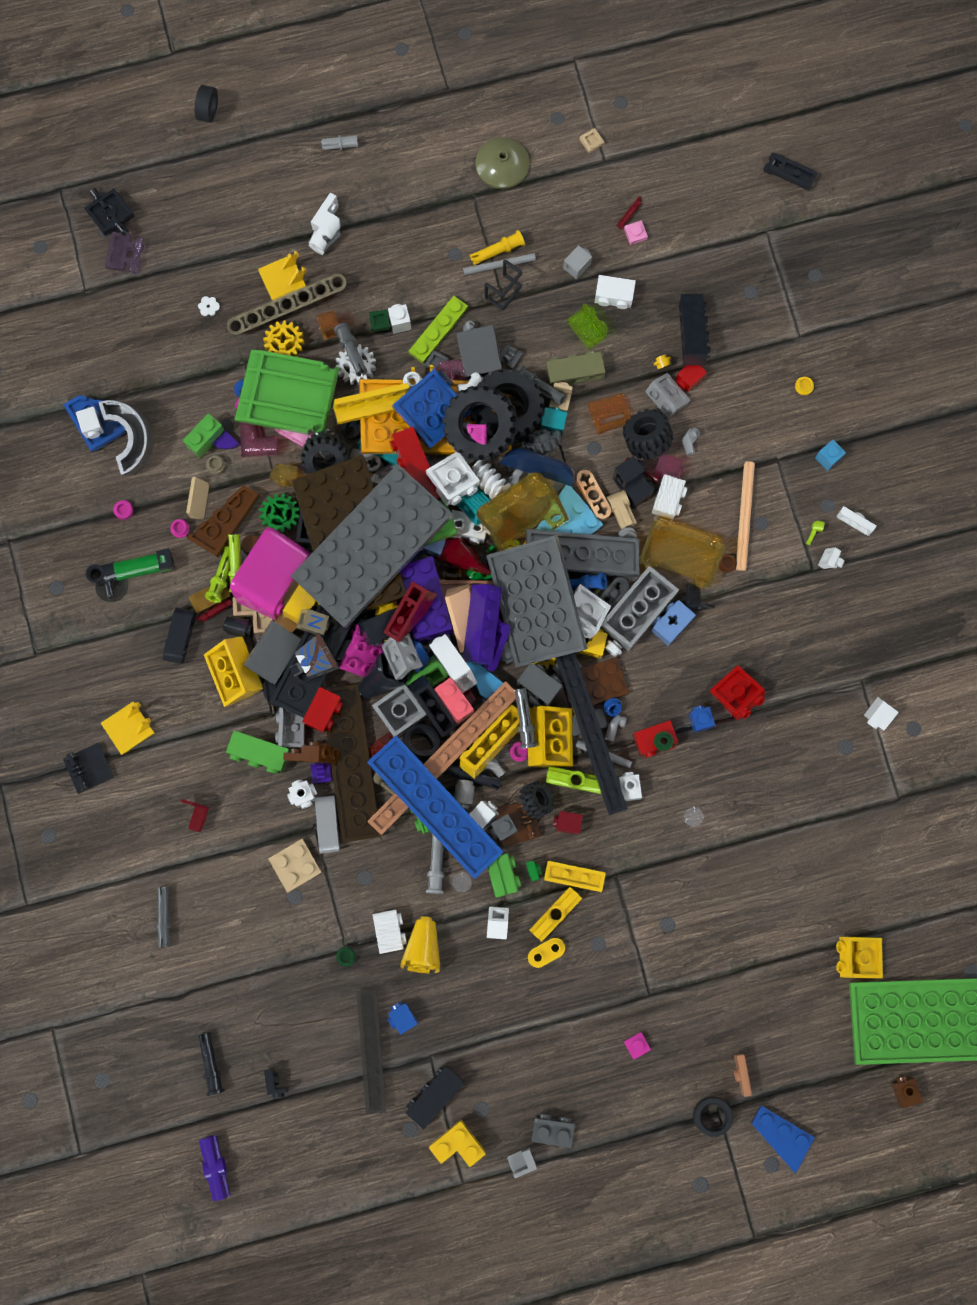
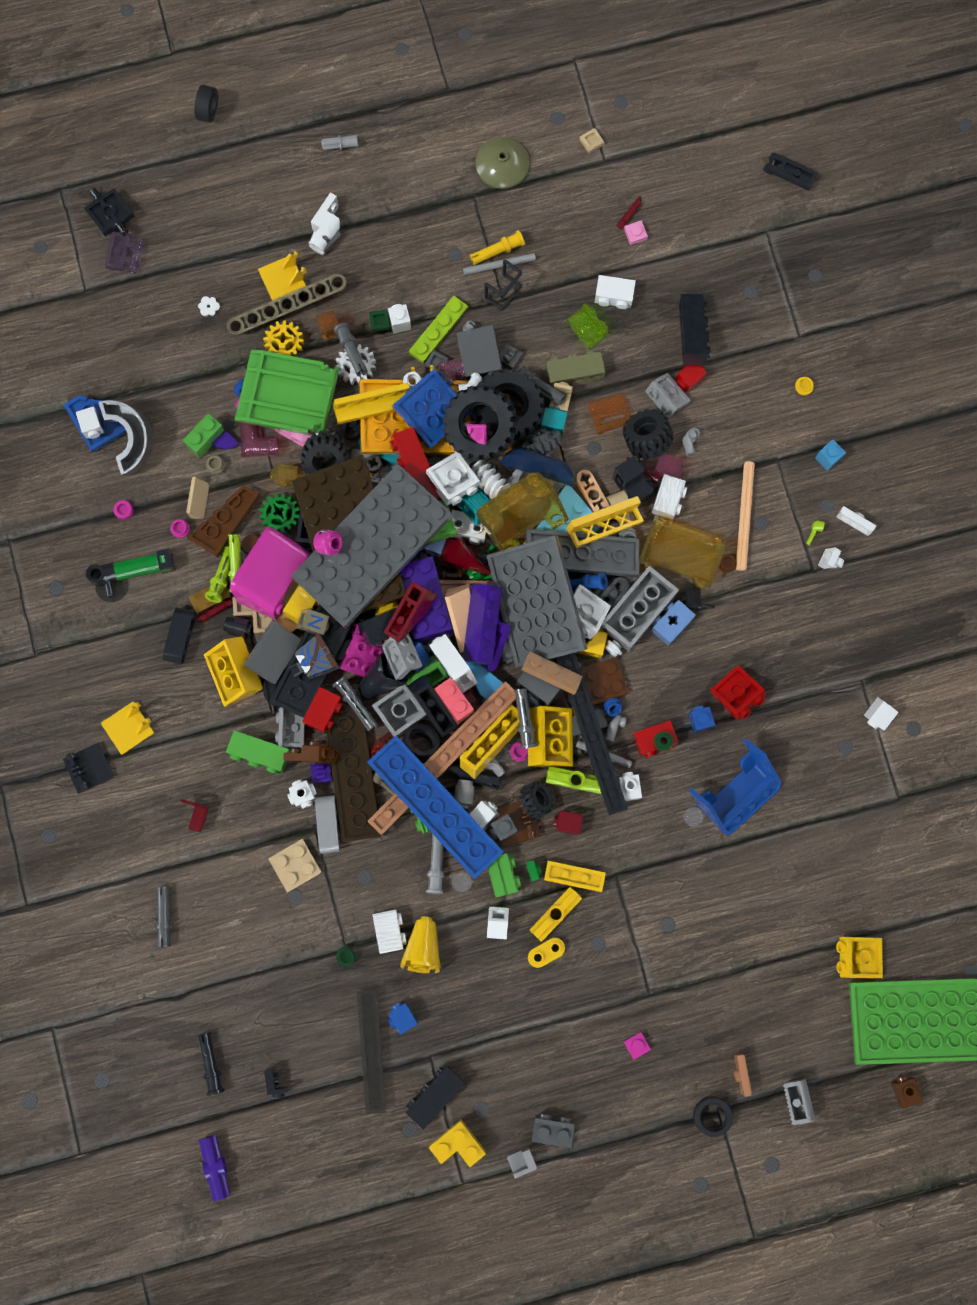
light grey brick [563,245,592,279] -> none
yellow plate [653,354,672,369] -> none
blue wing [751,1105,815,1174] -> none
none -> dark pink head [313,529,343,556]
none -> dark grey pin [332,676,378,731]
none -> medium nougat plate [521,651,583,695]
none -> yellow fence [566,496,644,548]
none -> blue windscreen [688,738,781,835]
none -> light grey brick [783,1079,815,1125]

